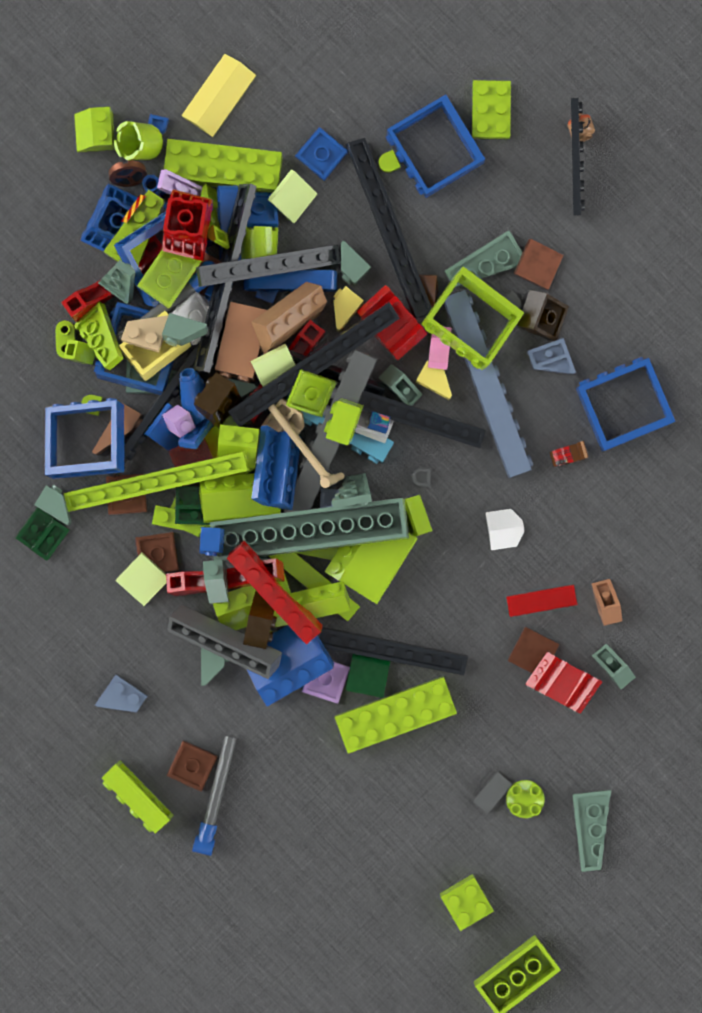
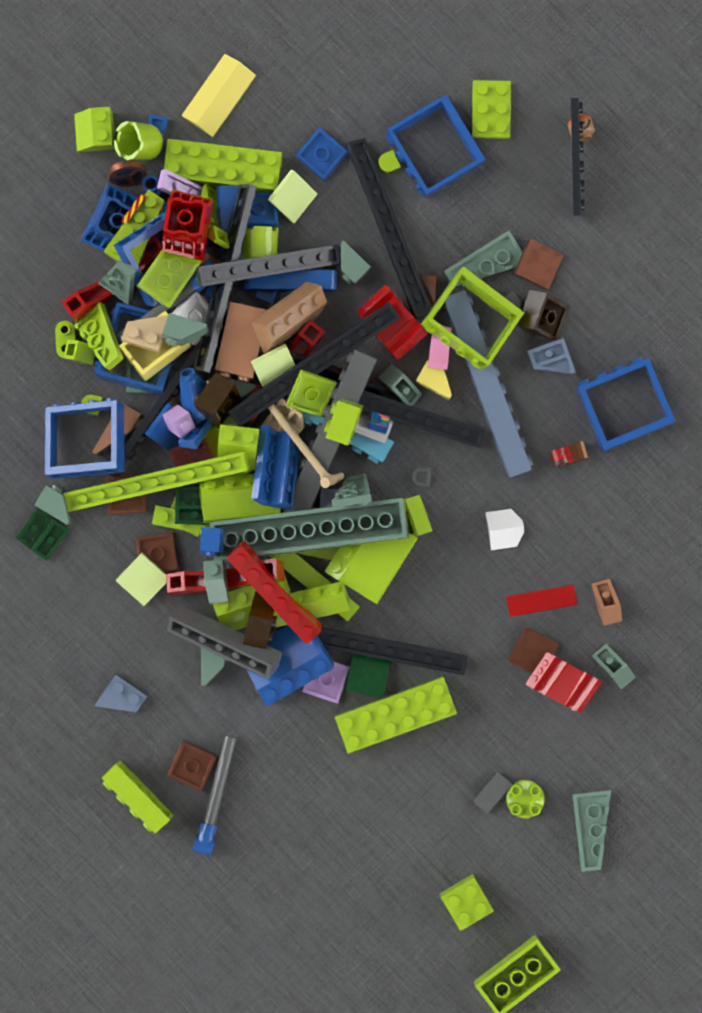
light yellow slope [333,286,364,333] -> none

